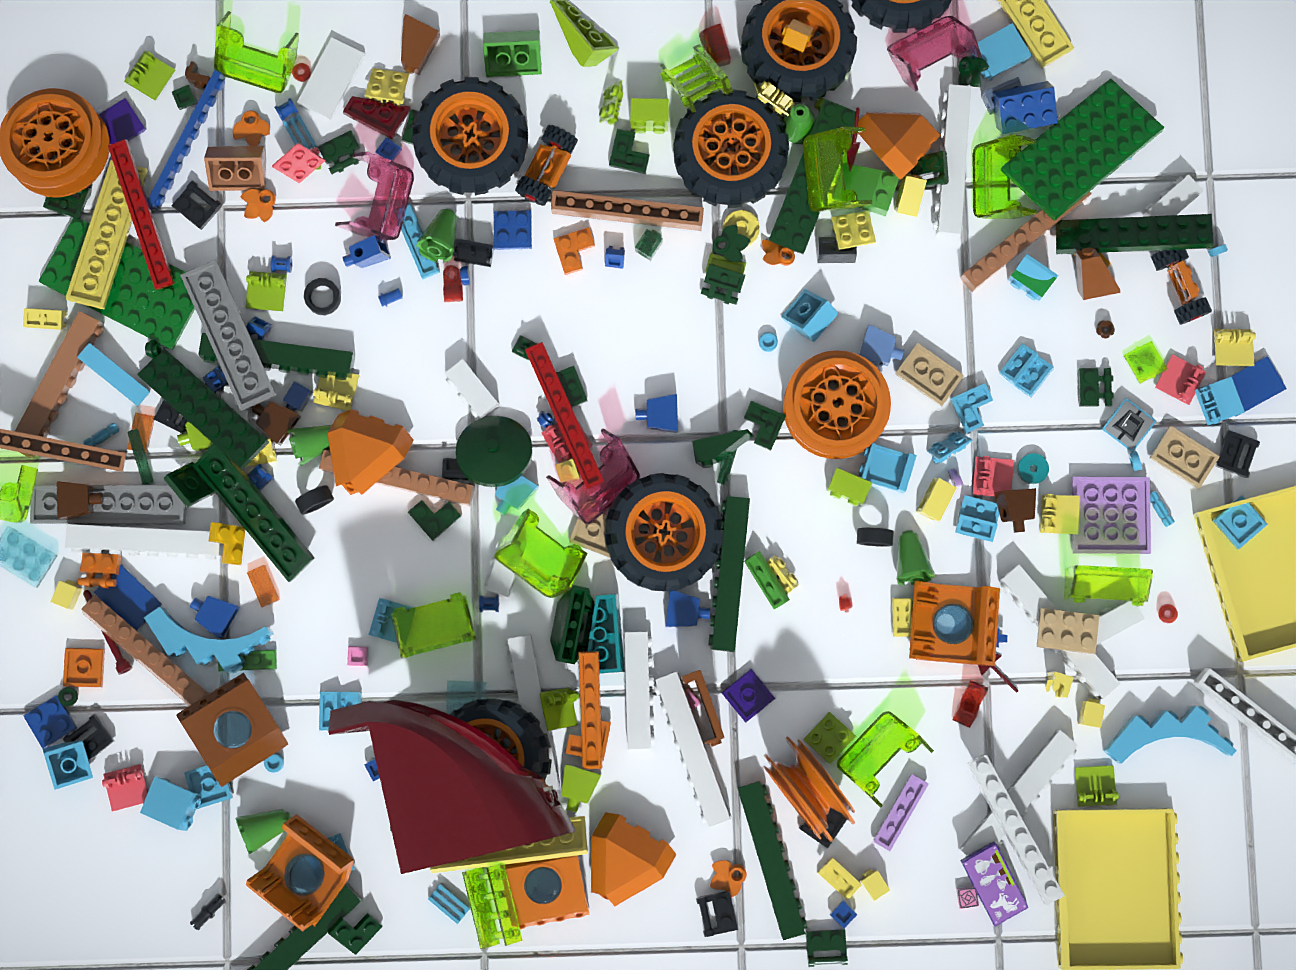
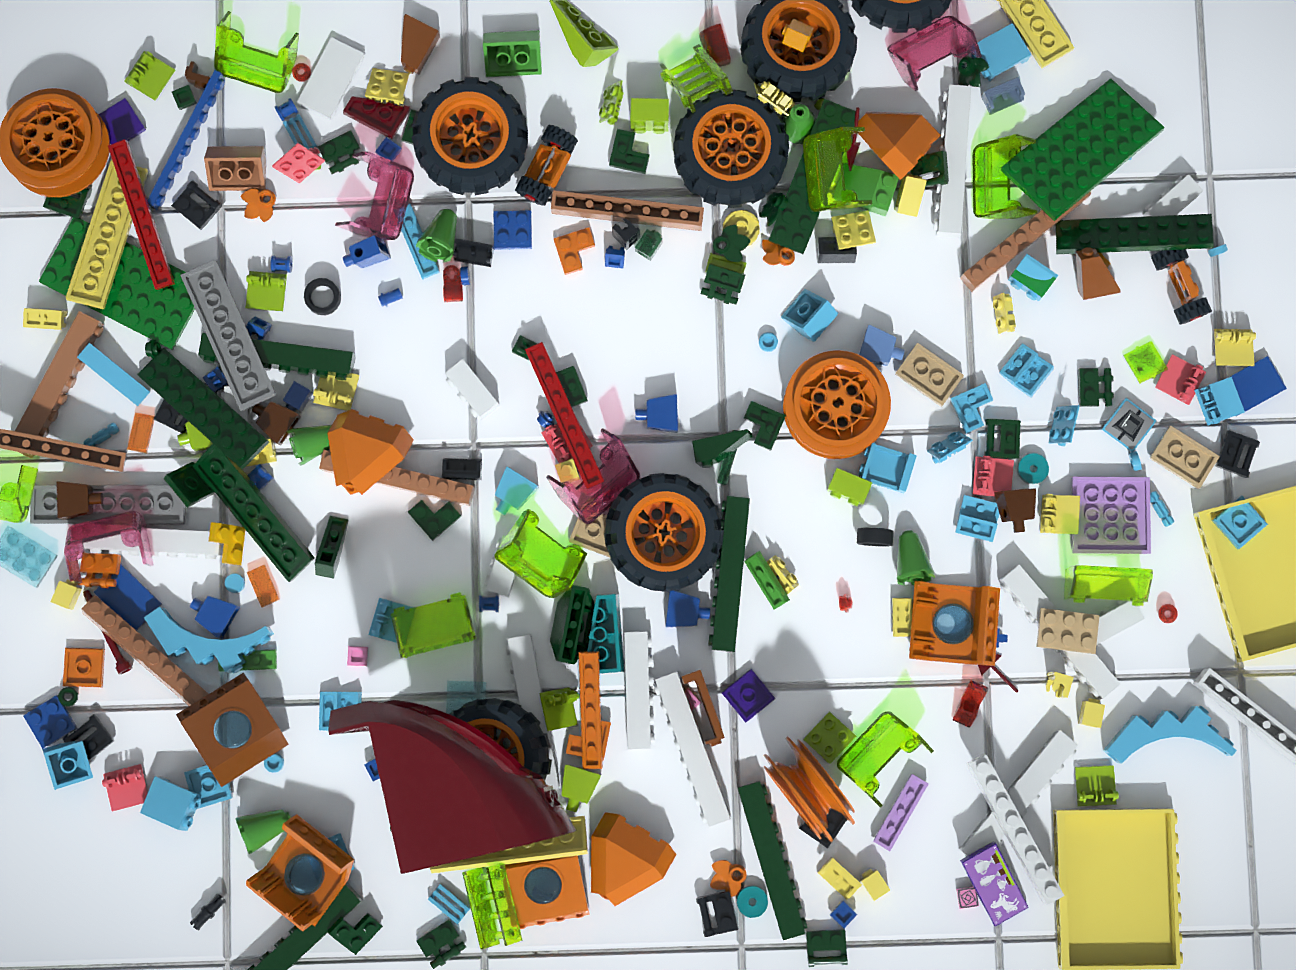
clear green axle [127,429,153,485] -> none
orange plate [233,110,270,146] -> none
black tyre [295,485,334,515] -> none
dark green dish [455,416,533,487] -> none
light yellow hinge [916,478,957,522] -> none
lavender tile [947,468,963,487] -> none
blue brick [993,81,1058,135] -> none
reddish brown plate [1096,320,1115,339] -> none
none -> clear pink windscreen [64,511,154,584]
none -> medium azure tile [225,574,245,593]
none -> dark green slope [314,516,349,579]
none -> dark green plate [416,919,467,969]
none -> black hinge [612,219,640,251]
none -> teal piece [737,886,768,918]
none -> dark green plate [759,192,788,227]
none -> dark green plate [984,419,1021,459]
none -> light yellow hinge [993,293,1016,334]
none -> medium azure hinge [1048,405,1080,447]

